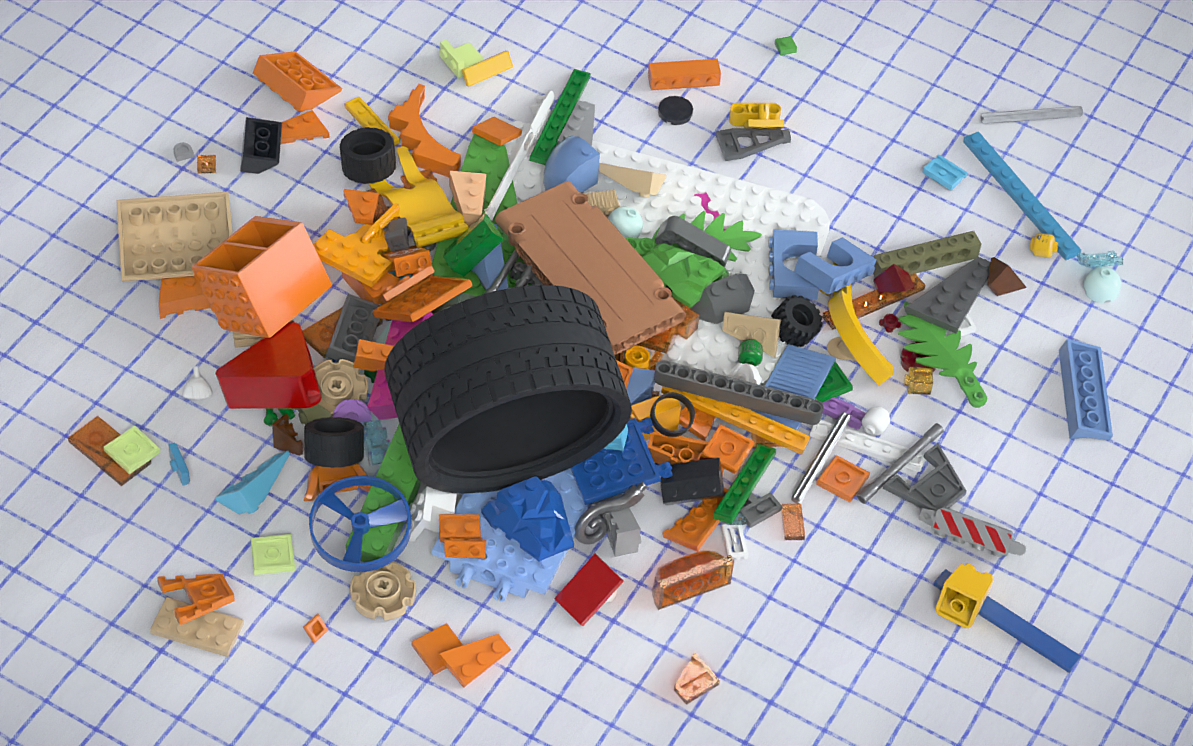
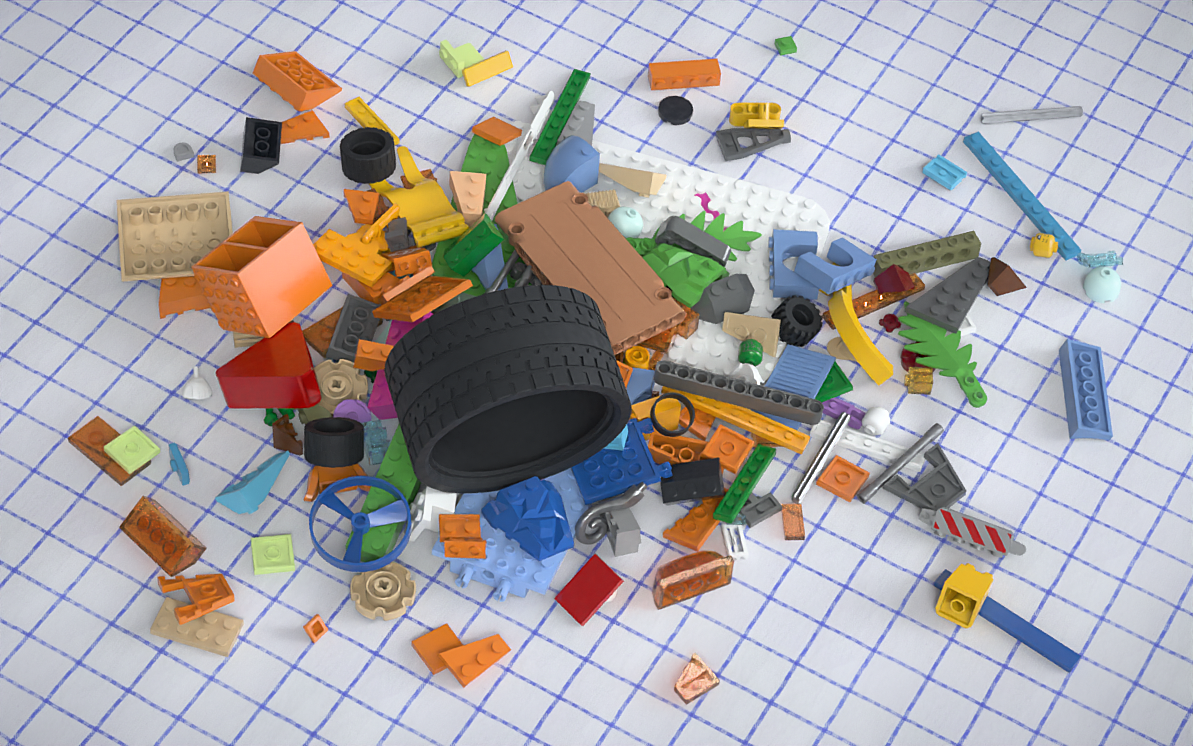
orange arch [388,84,461,177] -> none
none -> clear orange slope [119,496,207,577]

